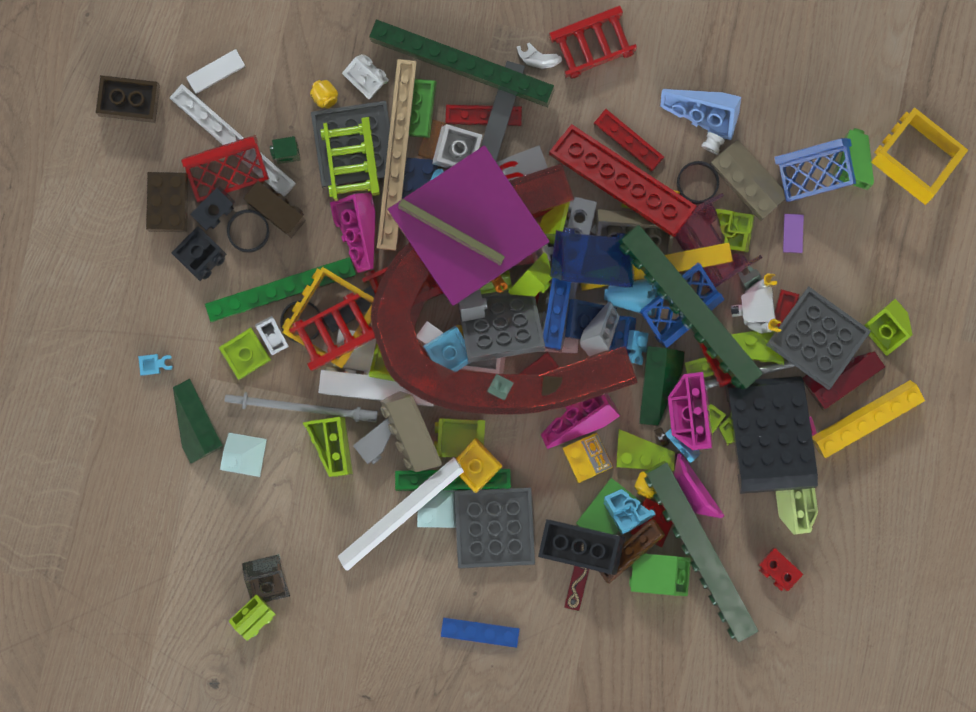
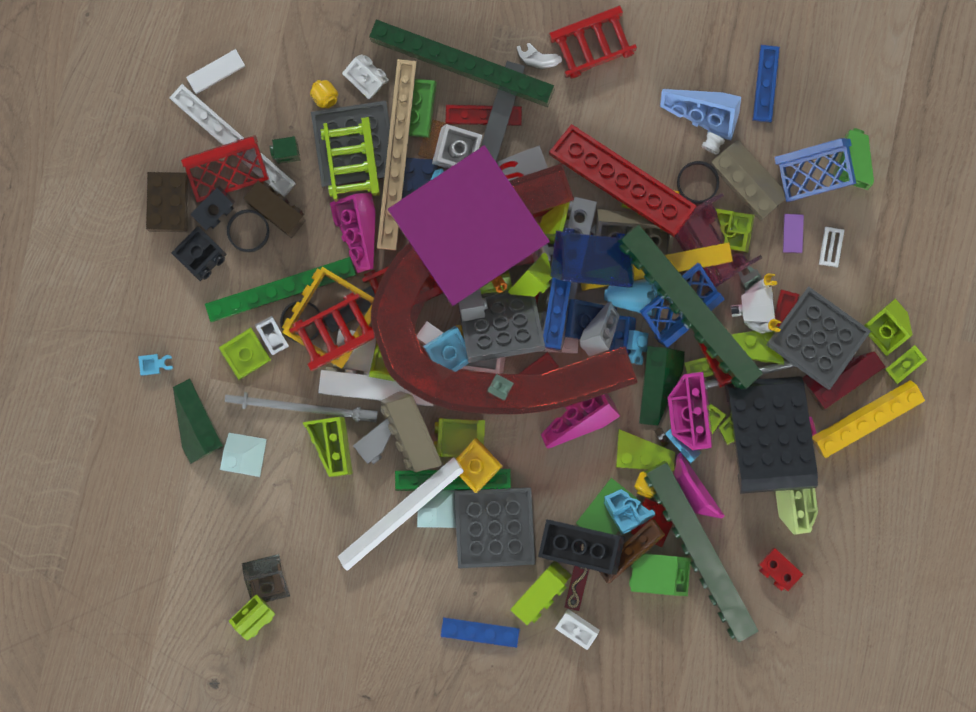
dark brown brick [96,75,160,123] -> none
olive tile [398,199,505,265] -> none
dark brown tile [541,376,563,396] -> none
yellow slope [562,433,613,484] -> none
red tile [594,109,664,172] -> none
yellow window [871,107,968,205] -> none
none -> lime wedge [510,561,572,625]
none -> white hinge [555,609,600,650]
none -> blue tile [752,45,780,123]
none -> white tile [819,227,844,268]
none -> lime plate [885,345,927,384]

